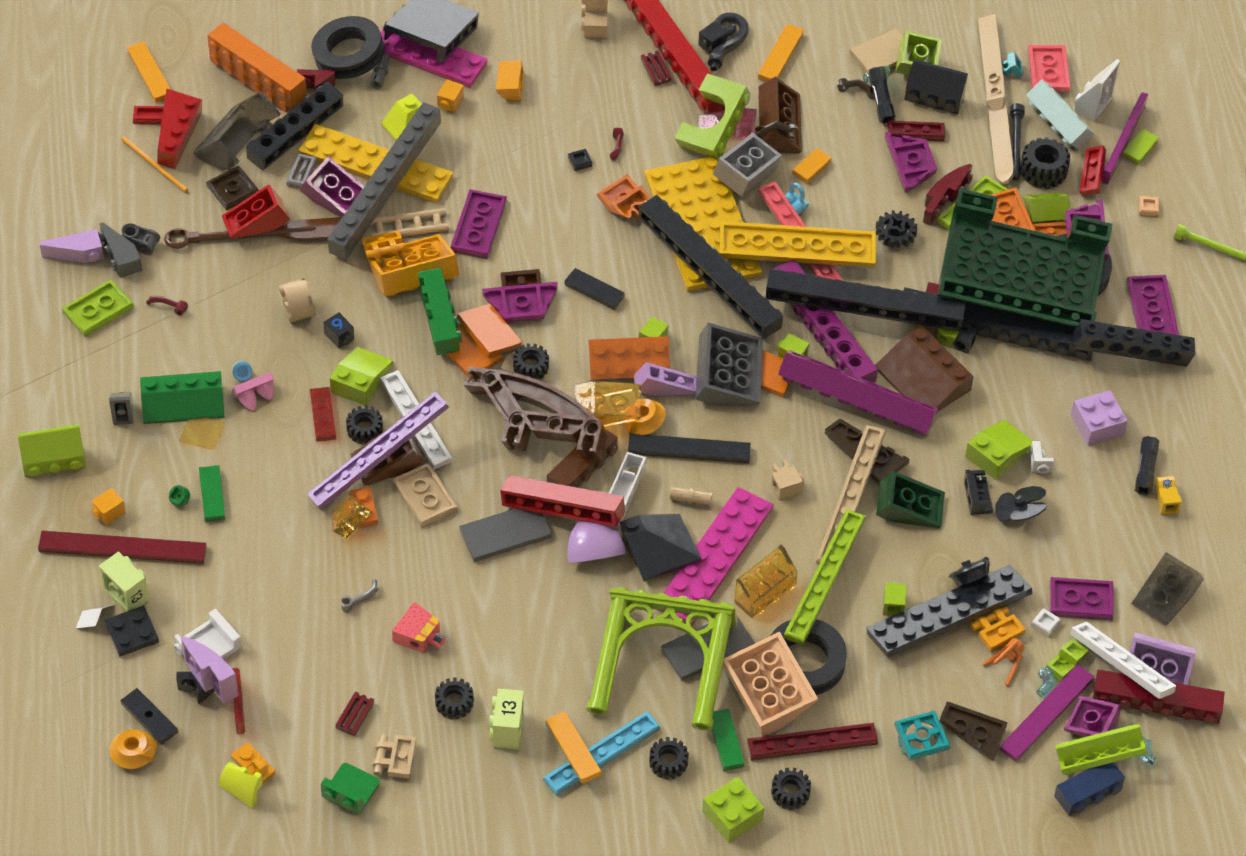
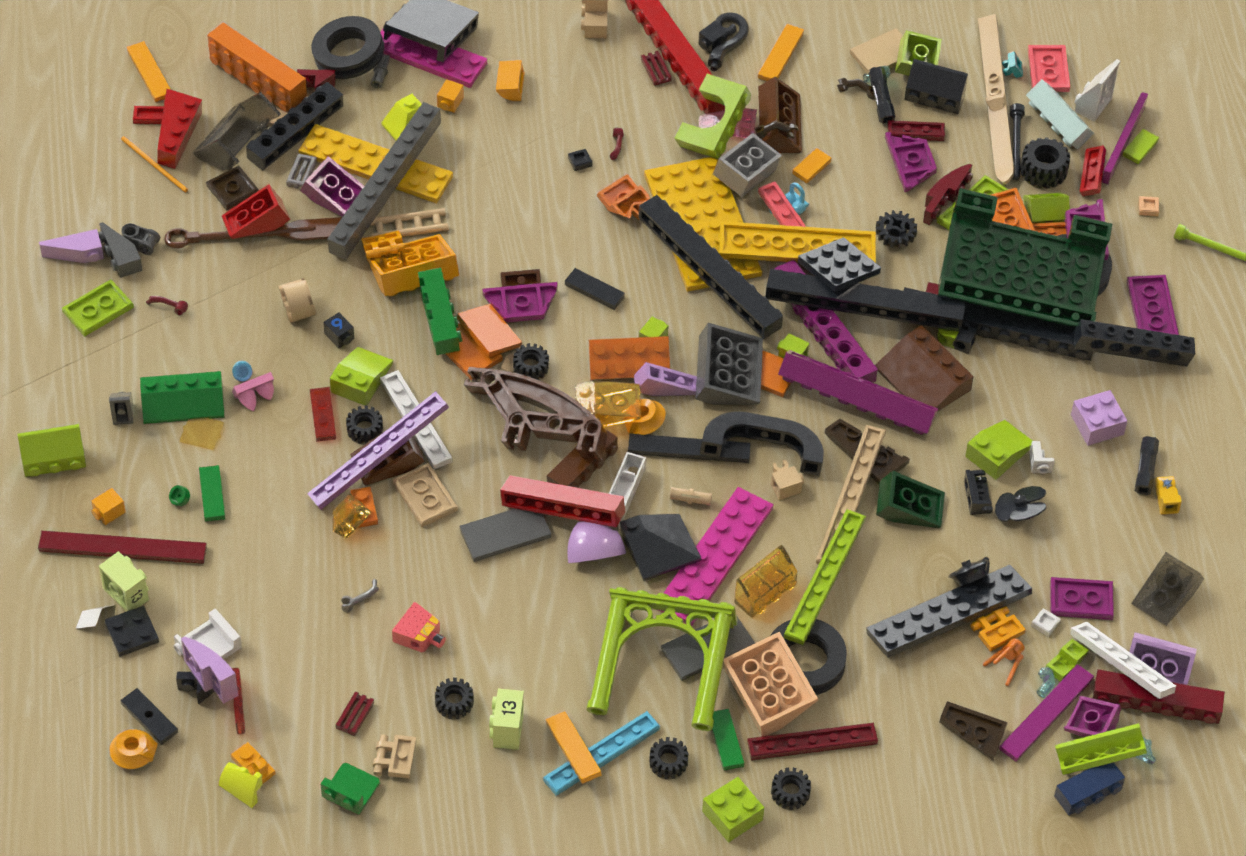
magenta tile [450,189,507,259] -> none
lime brick [883,582,906,616] -> none
teal piece [894,710,950,761] -> none
none -> black arch [700,411,824,476]
none -> plate [798,237,881,292]

